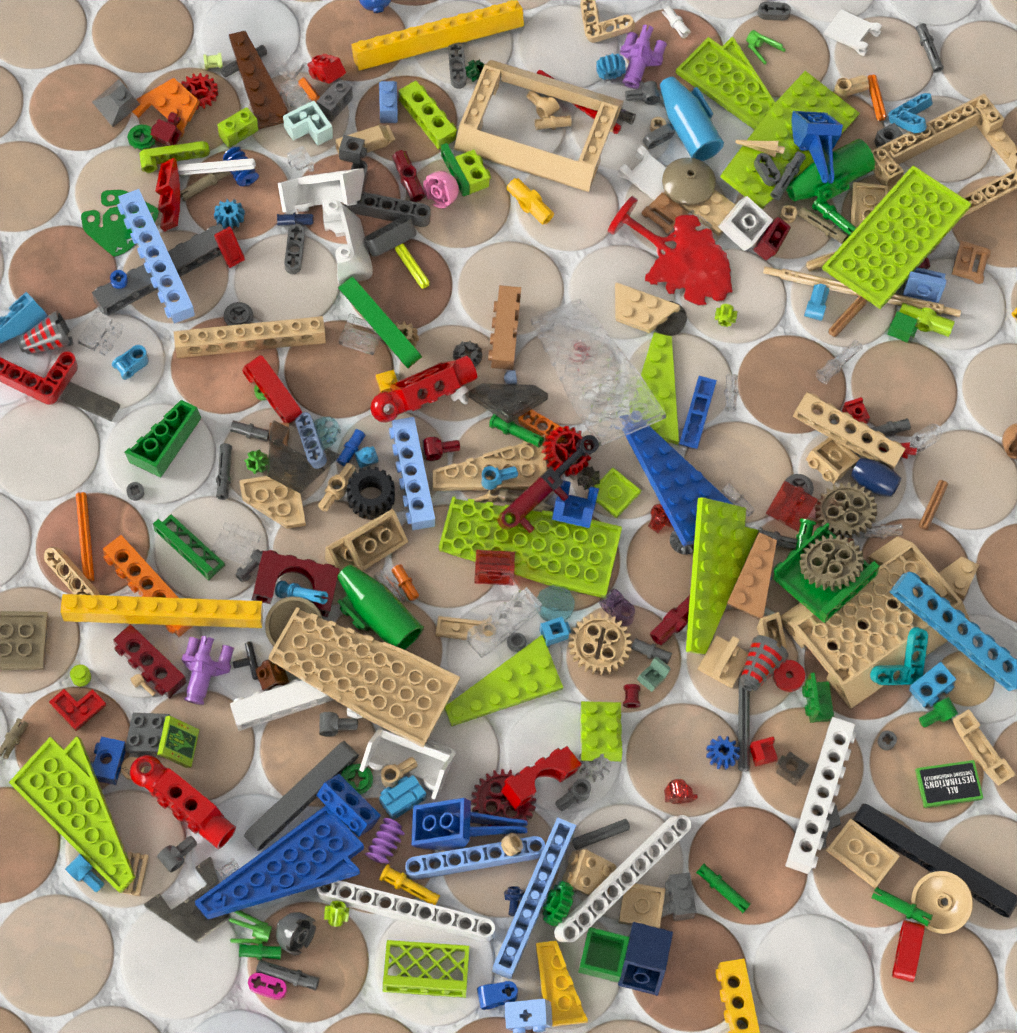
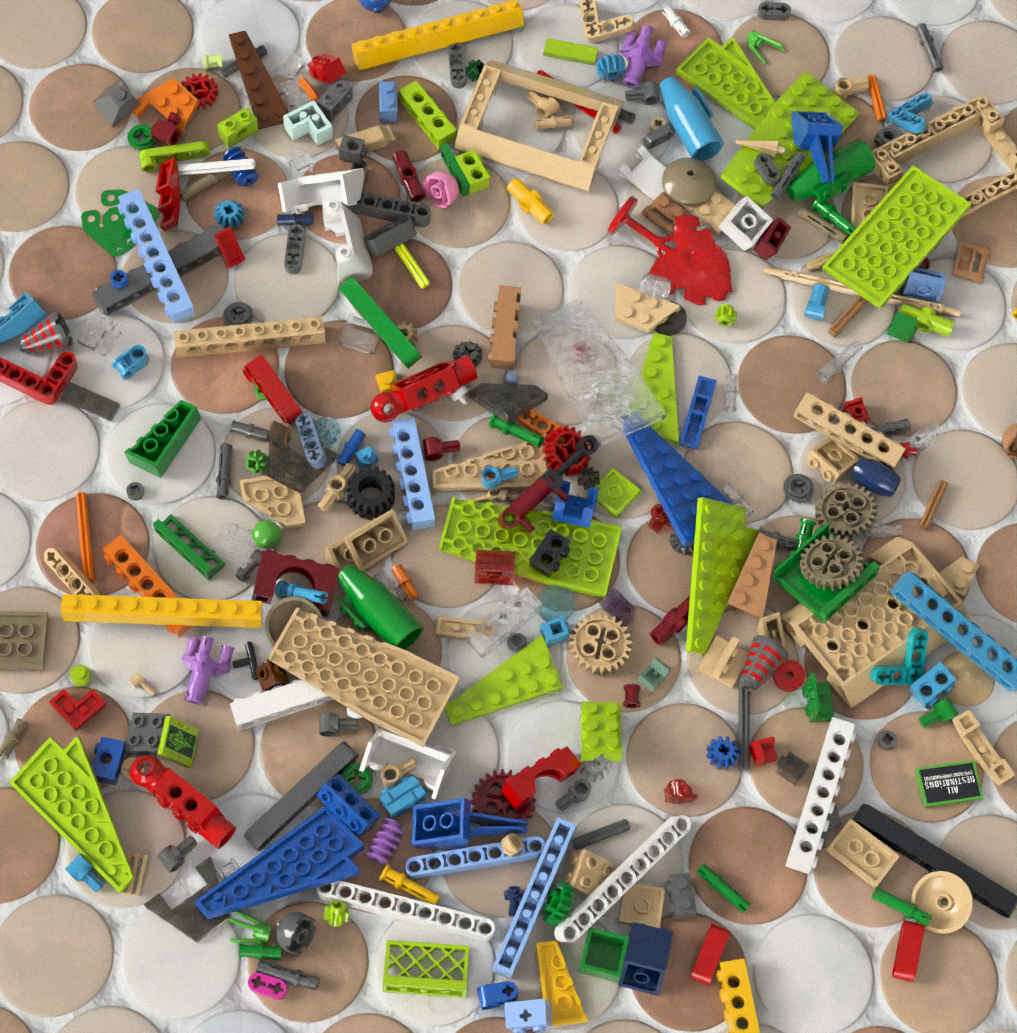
dark red brick [113,624,187,699] -> none
dark grey pin [631,638,672,664] -> none
clear red bracket [766,481,818,533] -> none
tan bush [780,205,797,223] -> none
white flag [824,9,882,56] -> none
none -> bright green hair [252,520,282,550]
none -> black brick [529,529,571,578]
none -> lime tile [543,38,598,65]
none -> clear gear [640,274,671,299]
none -> red beam [689,923,731,986]

